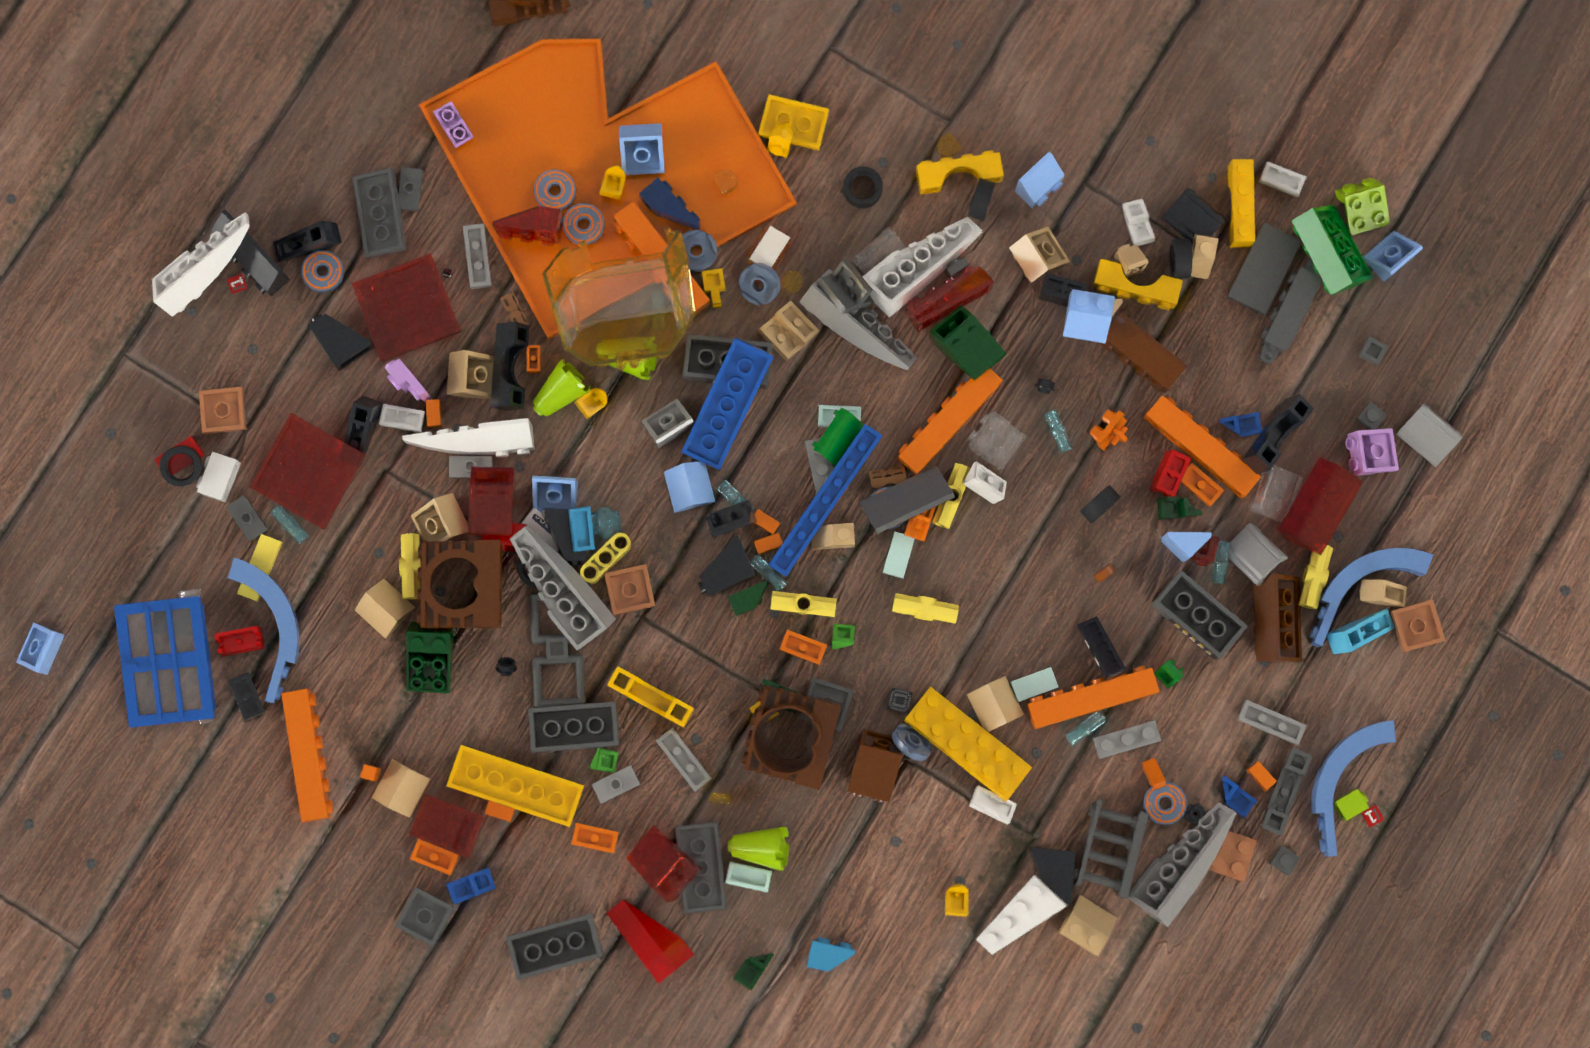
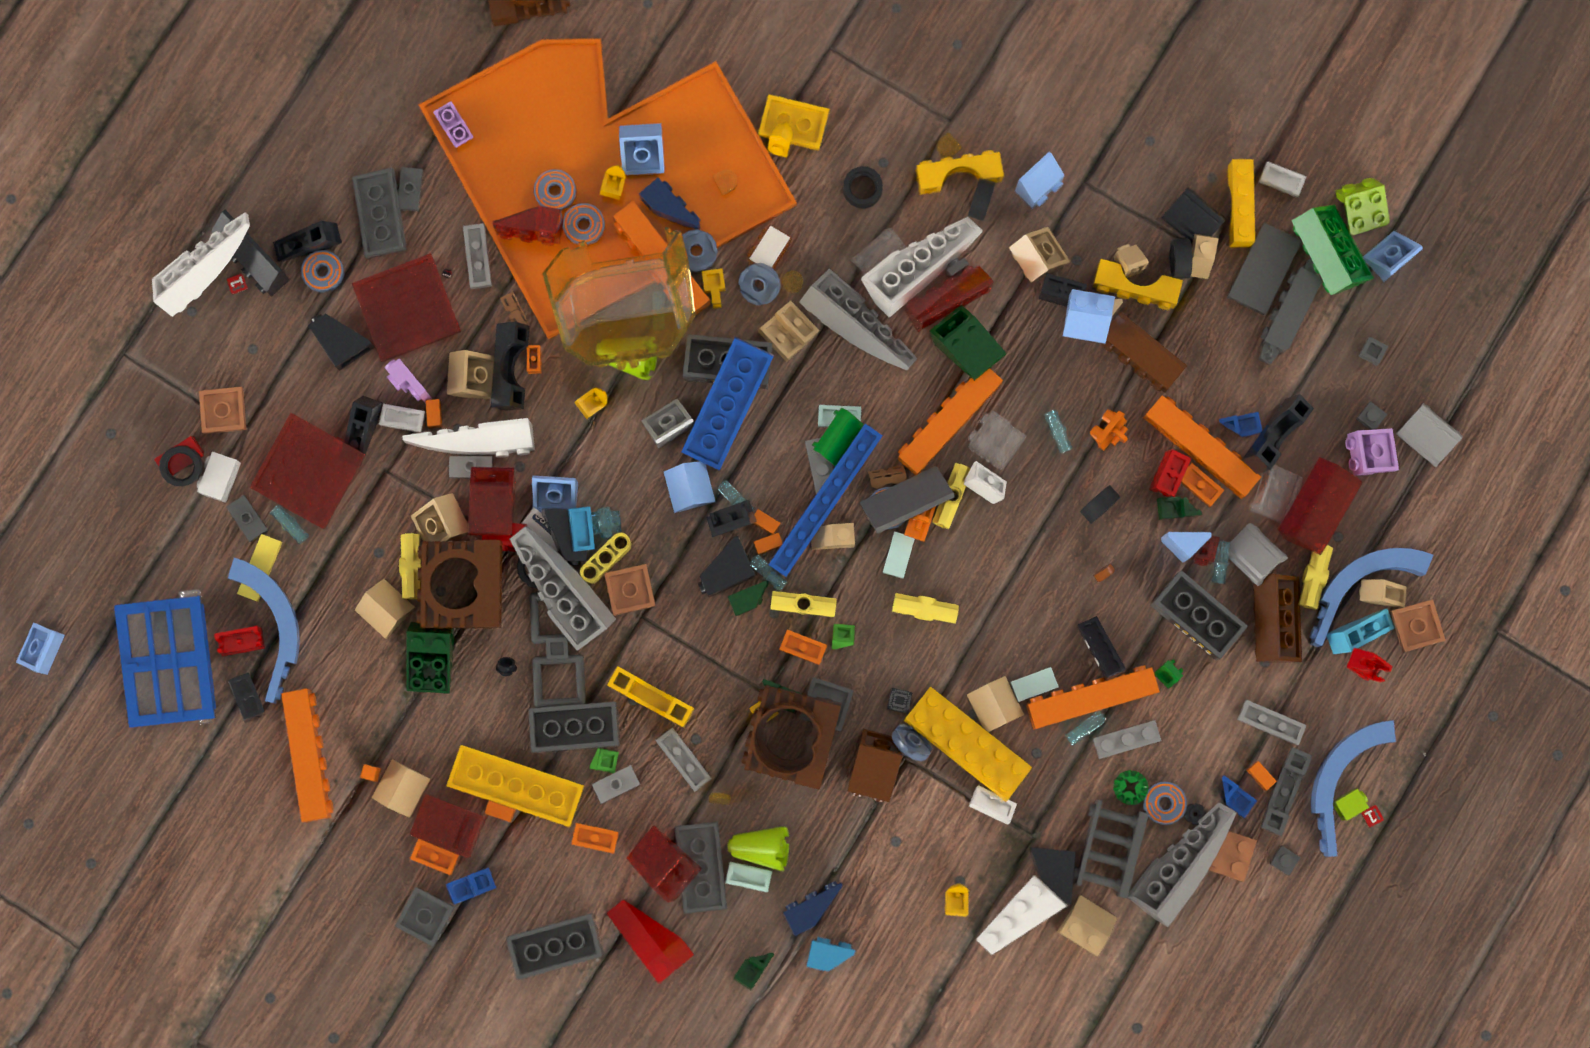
lime cone [533,359,591,416] -> none
dark grey bracket [817,259,873,314] -> none
black plate [1035,378,1055,394] -> none
white slope [1122,199,1155,246] -> none
orange piece [1142,758,1166,791] -> none
none -> dark blue slope [783,881,843,936]
none -> green gear [1113,770,1148,805]
none -> red hinge [1347,648,1393,682]

